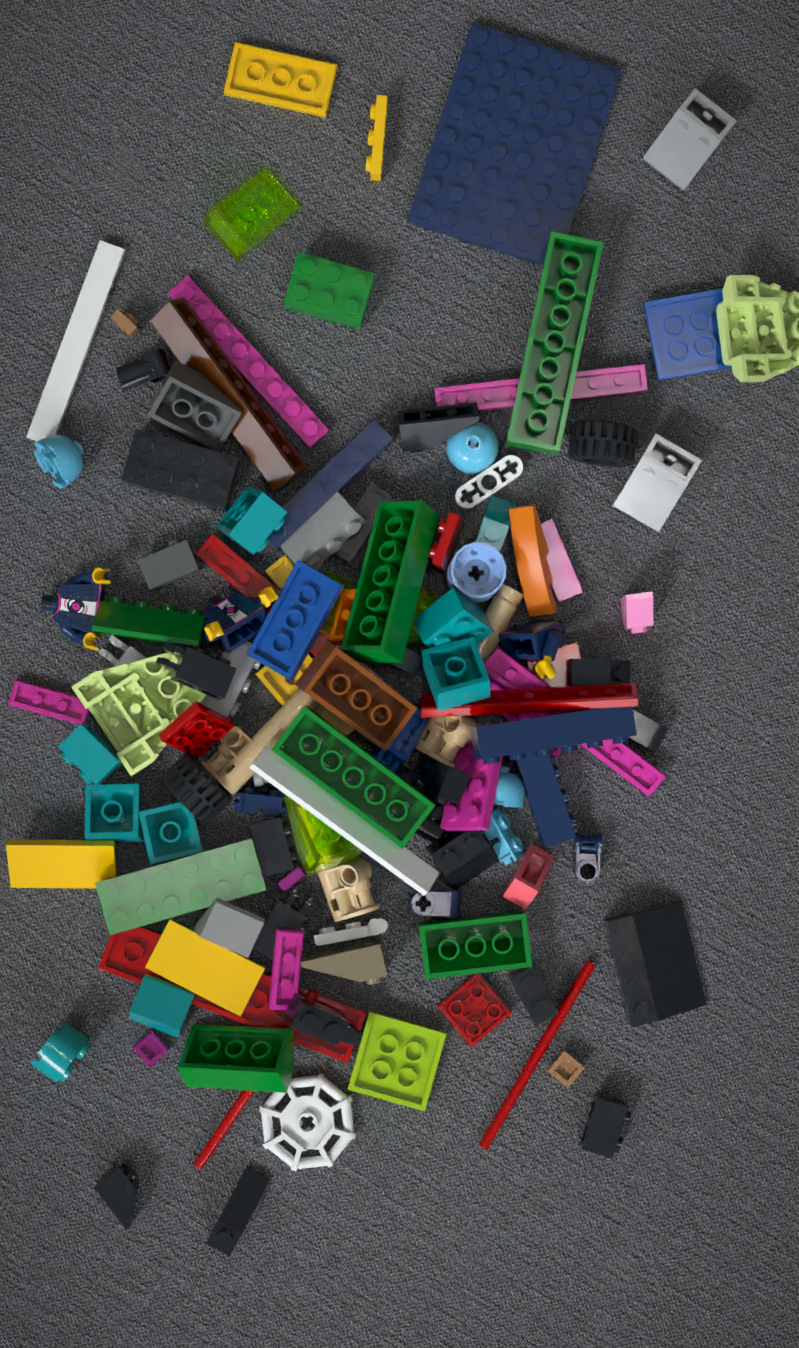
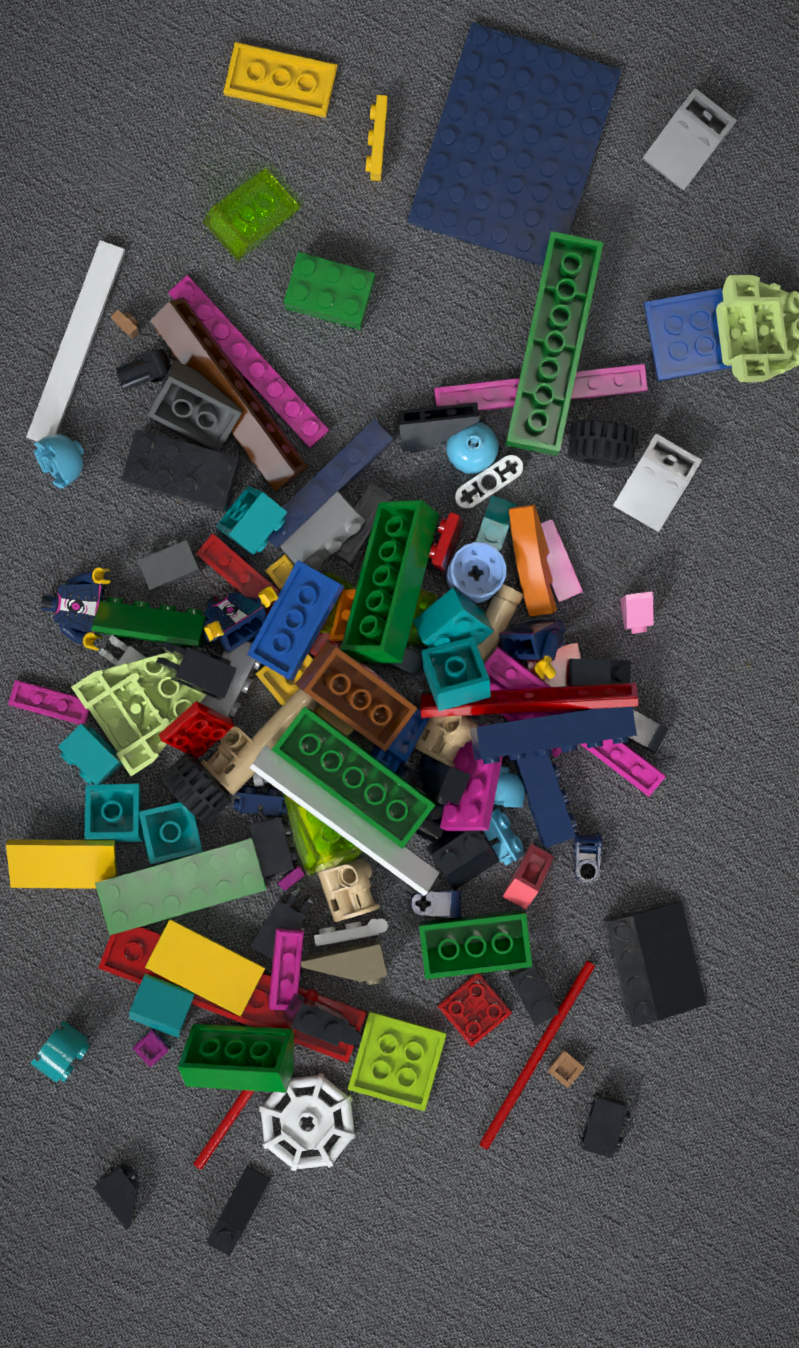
light grey slope [193,898,265,958] -> none

